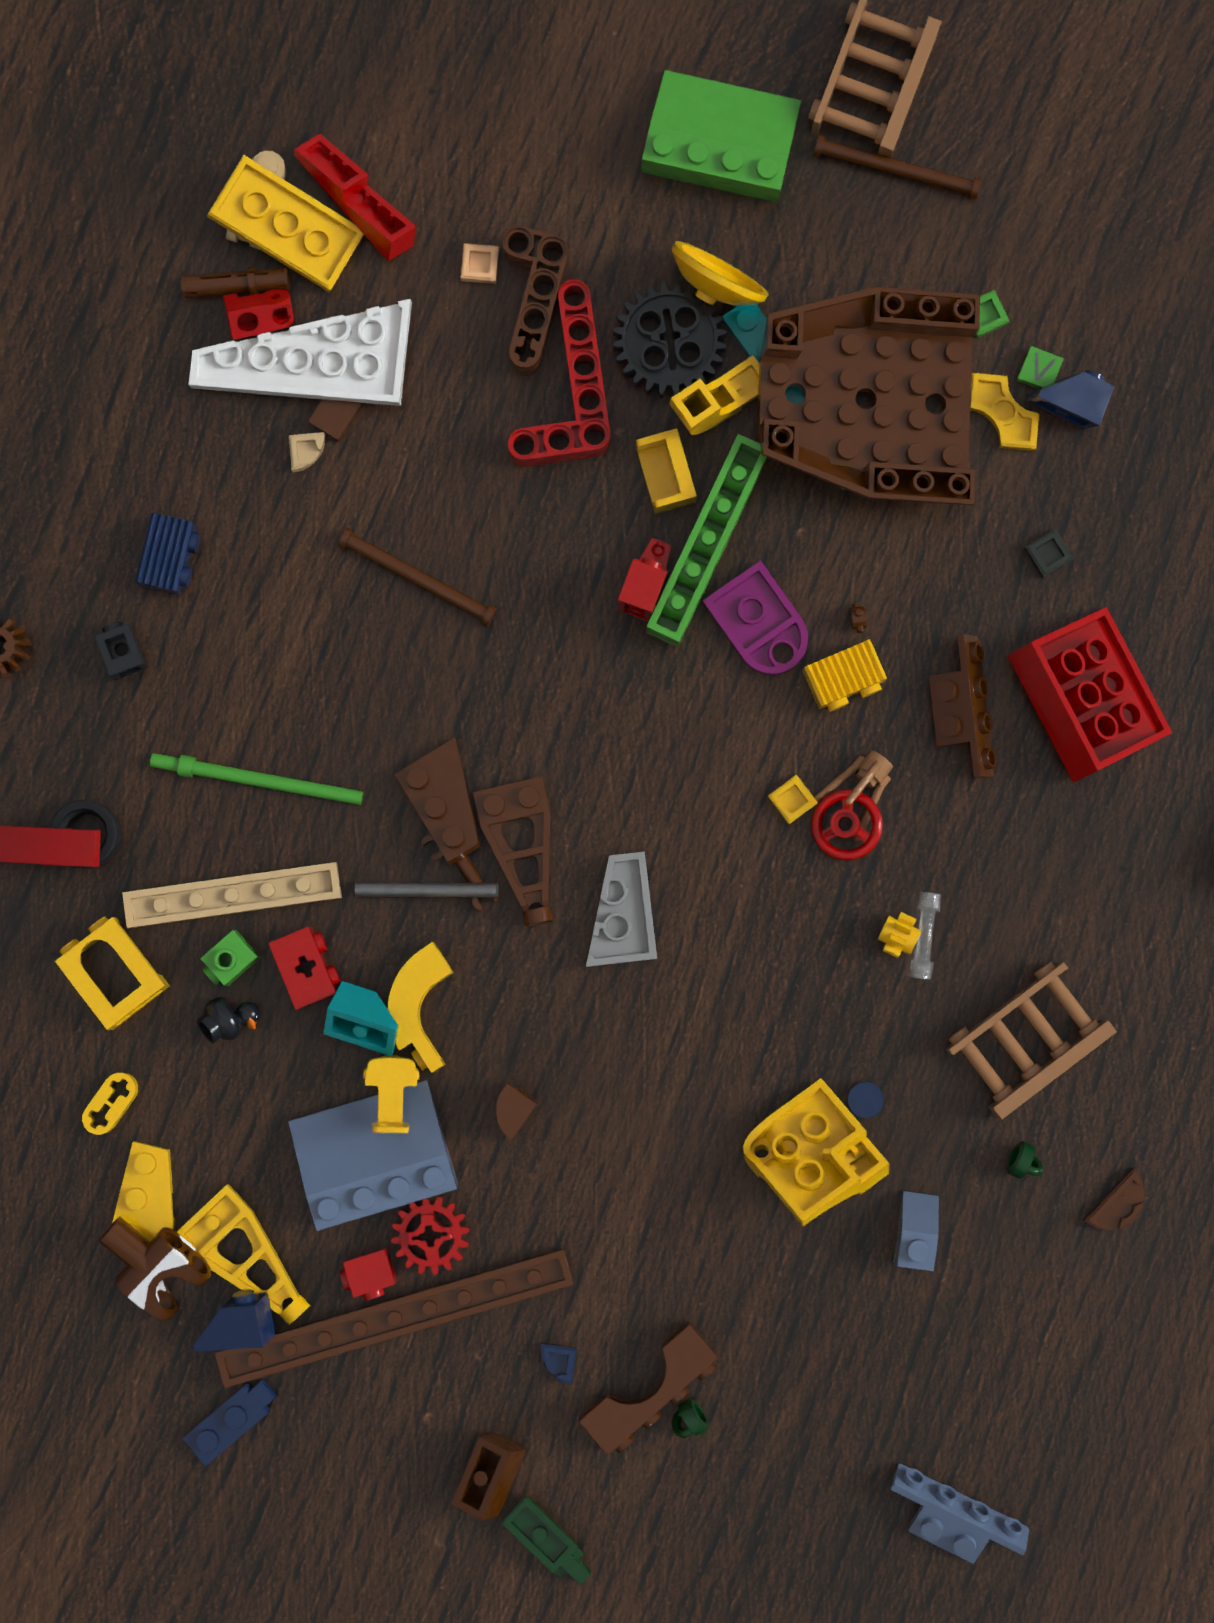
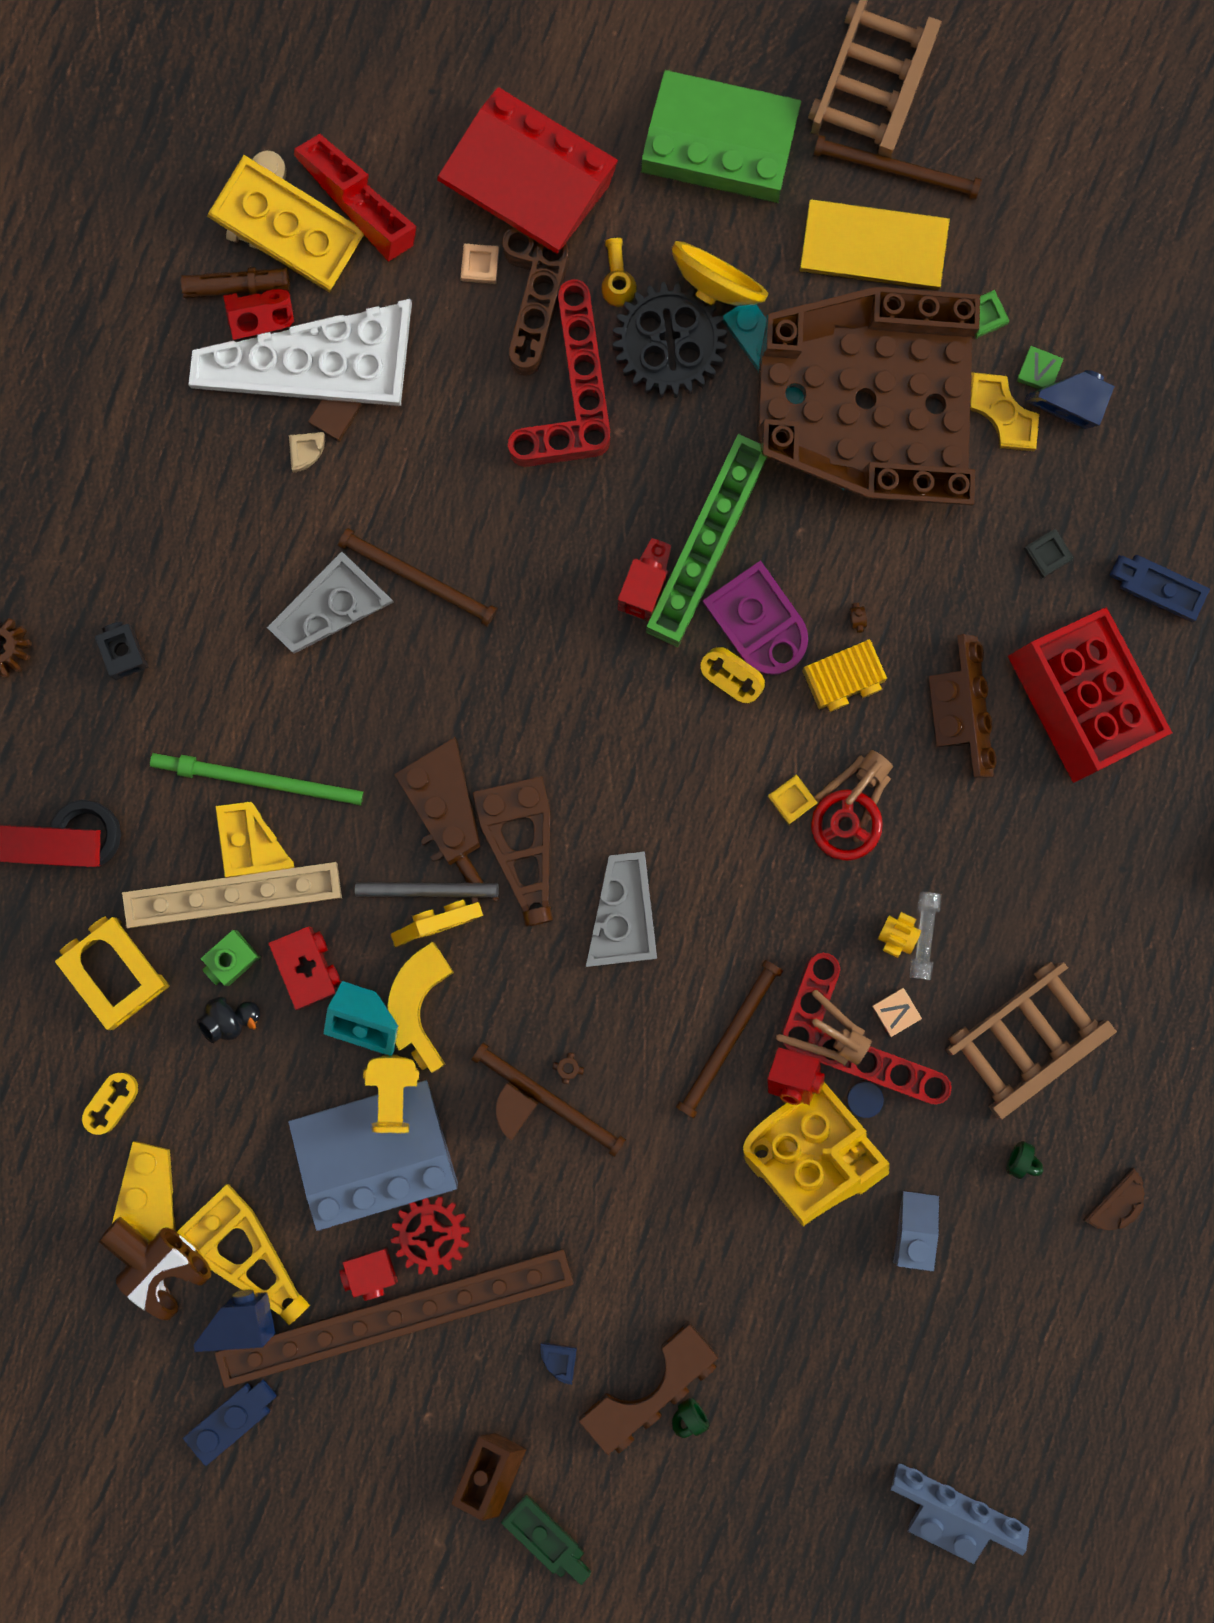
dark blue brick [135,513,201,596] -> none
yellow panel [636,428,697,514] -> none
yellow arch [670,355,759,435] -> none
none -> yellow wing [215,802,294,878]
none -> light grey wing [267,551,394,654]
none -> yellow wing [391,900,483,947]
none -> red slope [437,87,618,254]
none -> reddish brown bar [471,1042,626,1157]
none -> reddish brown piece [553,1053,584,1084]
none -> yellow bar [601,238,637,307]
none -> reddish brown bar [676,960,783,1118]
none -> yellow beam [701,647,765,703]
none -> red brick [767,1047,825,1105]
none -> medium nougat plant [776,990,872,1065]
none -> red beam [781,953,952,1104]
none -> yellow tile [800,199,950,290]
none -> light nougat tile [872,988,922,1037]
none -> dark blue hinge [1110,555,1210,623]

